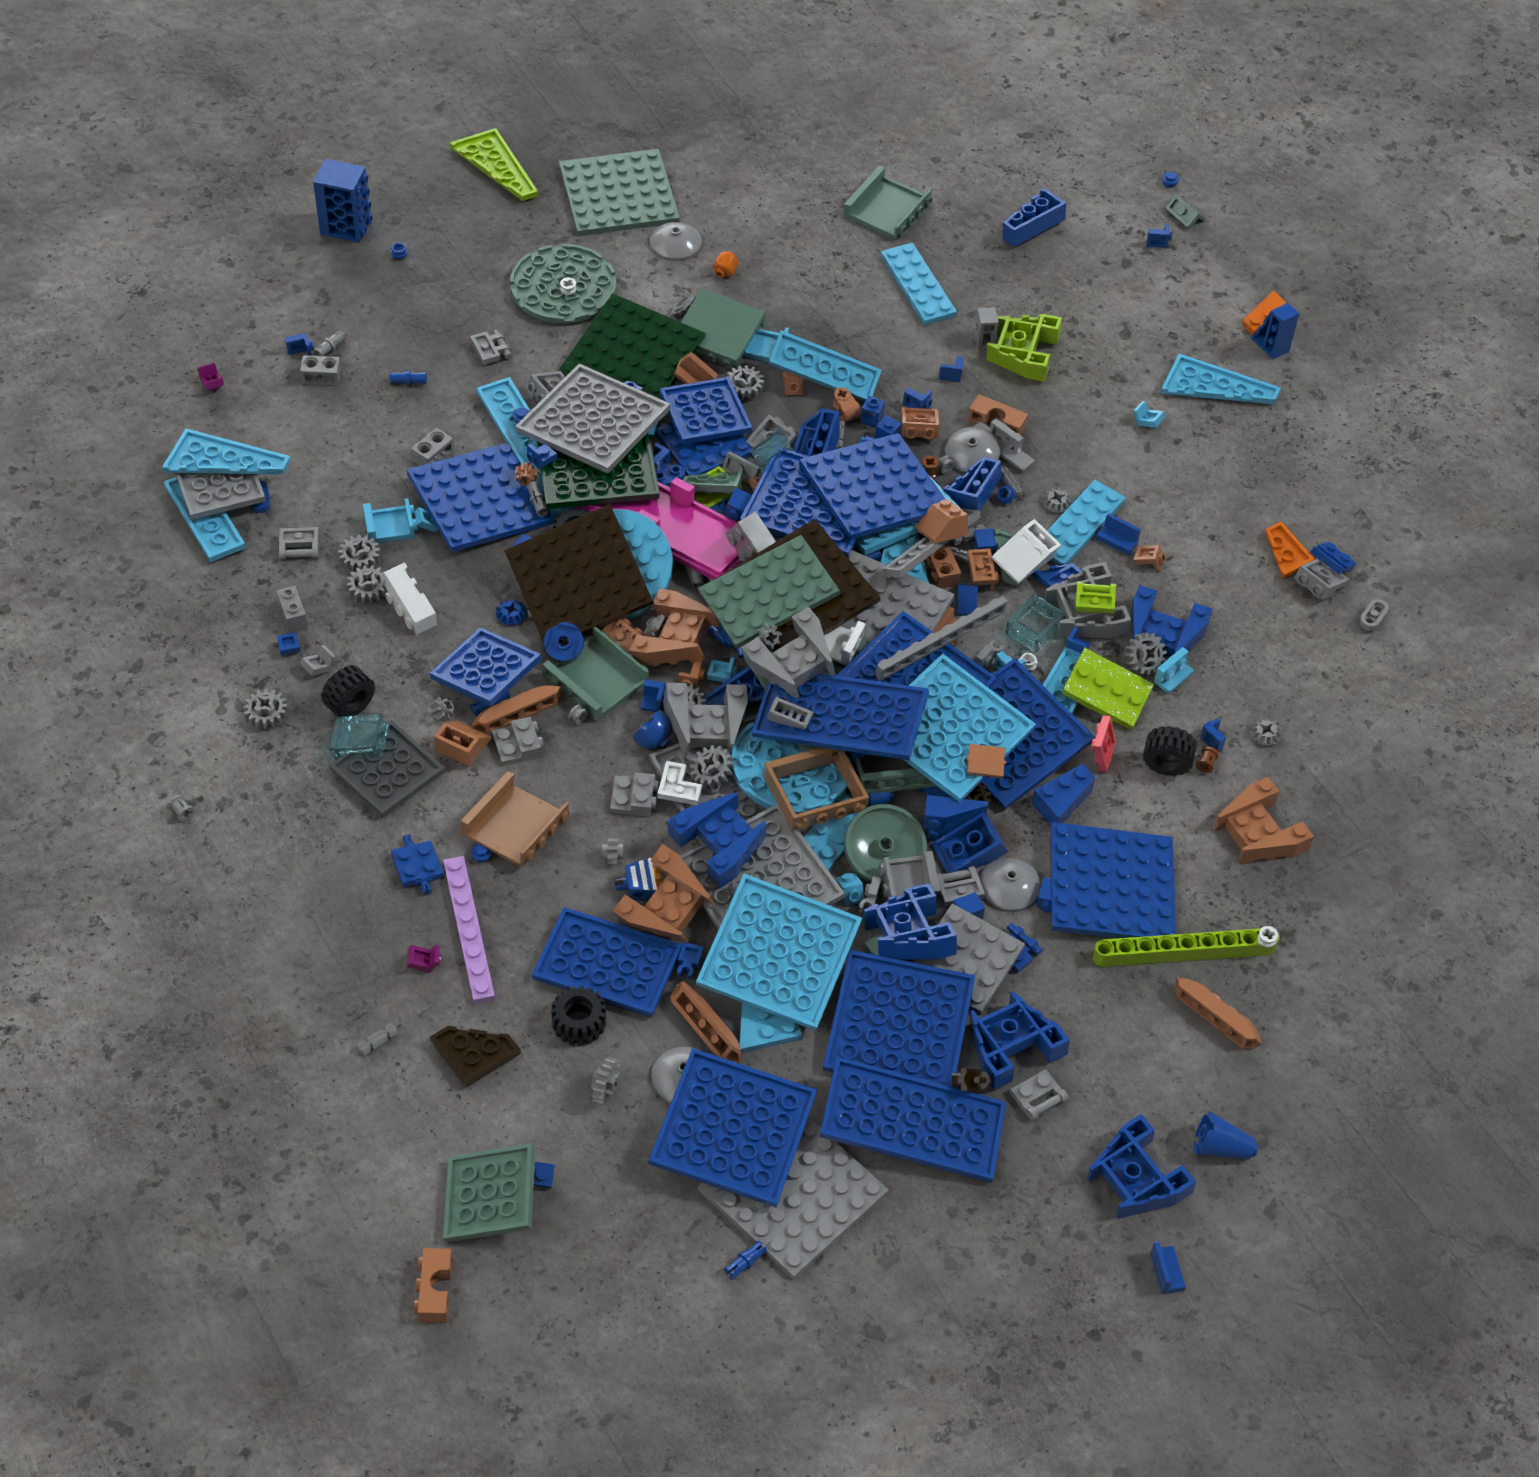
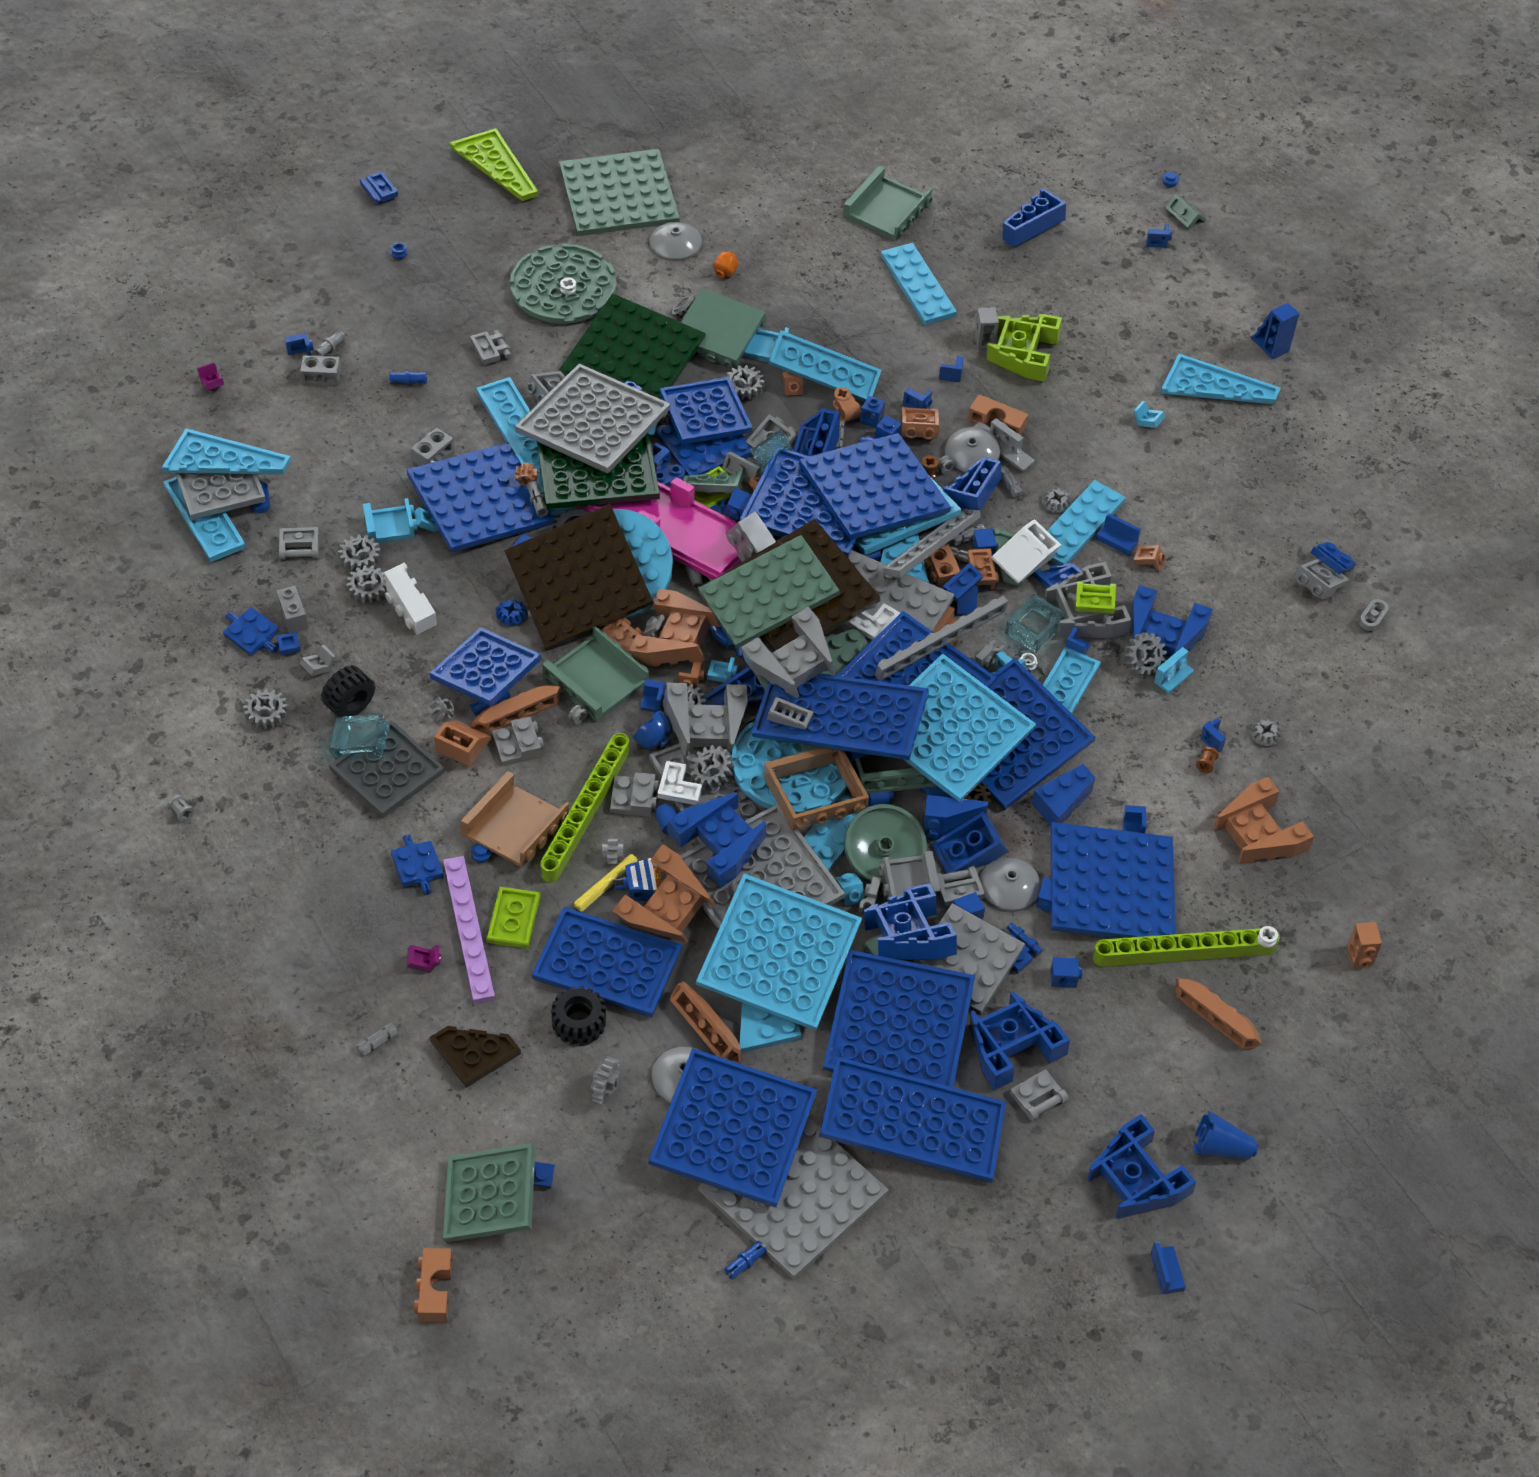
blue brick [313,159,373,243] -> none
blue plate [513,408,530,424] -> none
blue bracket [527,444,557,468] -> none
blue plate [544,622,584,662] -> none
nougat panel [674,352,718,384] -> none
blue plate [677,942,704,980] -> none
light grey gear [756,623,782,649] -> none
white bracket [824,621,866,666] -> none
nougat slope [916,500,968,544] -> none
dark brown hips [952,1068,991,1092] -> none
nougat piece [966,744,1006,778] -> none
blue plate [997,486,1015,504] -> none
lime plate [1061,647,1154,730] -> none
coral plate [1091,716,1116,772] -> none
black tyre [1143,726,1197,776] -> none
orange wing [1242,290,1286,335] -> none
orange wing [1265,521,1315,579] -> none
none -> blue plate [223,607,280,657]
none -> blue plate [360,171,398,205]
none -> lime tile [487,887,541,949]
none -> lime beam [541,733,629,883]
none -> light yellow axle [574,854,638,912]
none -> blue brick [655,804,676,834]
none -> white plate [845,603,900,640]
none -> blue panel [942,563,984,602]
none -> blue brick [1050,957,1082,987]
none -> blue panel [1123,805,1147,833]
none -> nougat brick [1347,922,1382,968]

